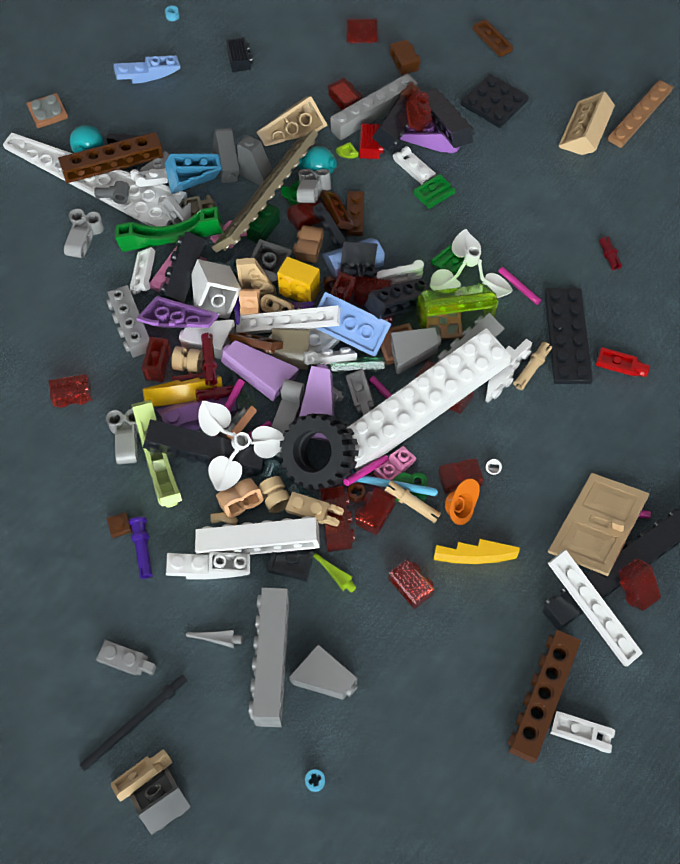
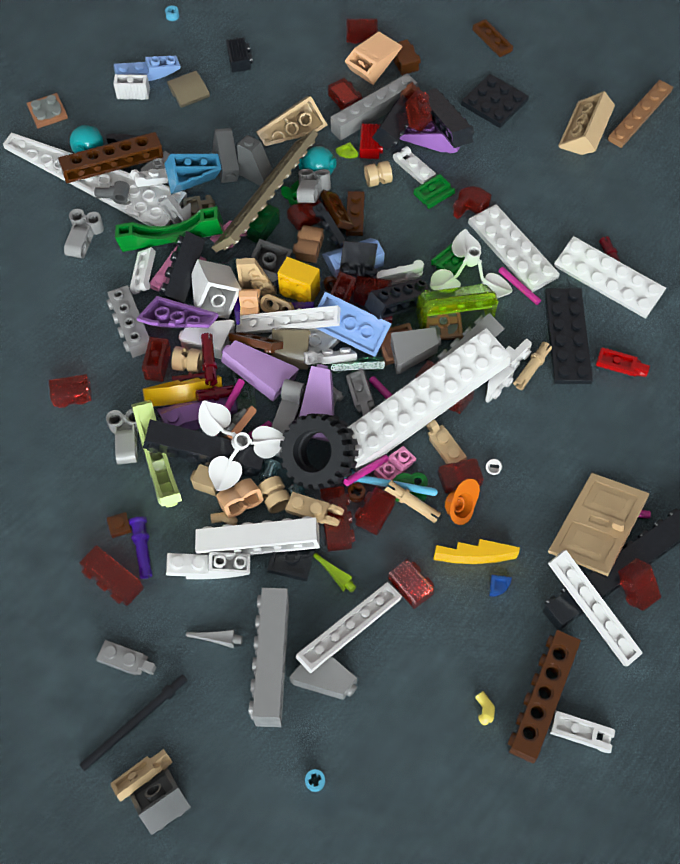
none -> clear red brick [79,545,144,606]
none -> white brick [113,74,150,100]
none -> dark tan slope [167,71,210,108]
none -> tan brick [190,464,217,496]
none -> white plate [296,582,402,673]
none -> light nougat slope [345,32,402,85]
none -> tan wheel [364,161,393,187]
none -> tan hinge [426,419,467,469]
none -> clear red brick [453,186,491,219]
none -> white plate [468,204,560,292]
none -> light yellow arm [475,691,495,725]
none -> blue tile [489,575,512,596]
none -> white plate [554,236,666,319]

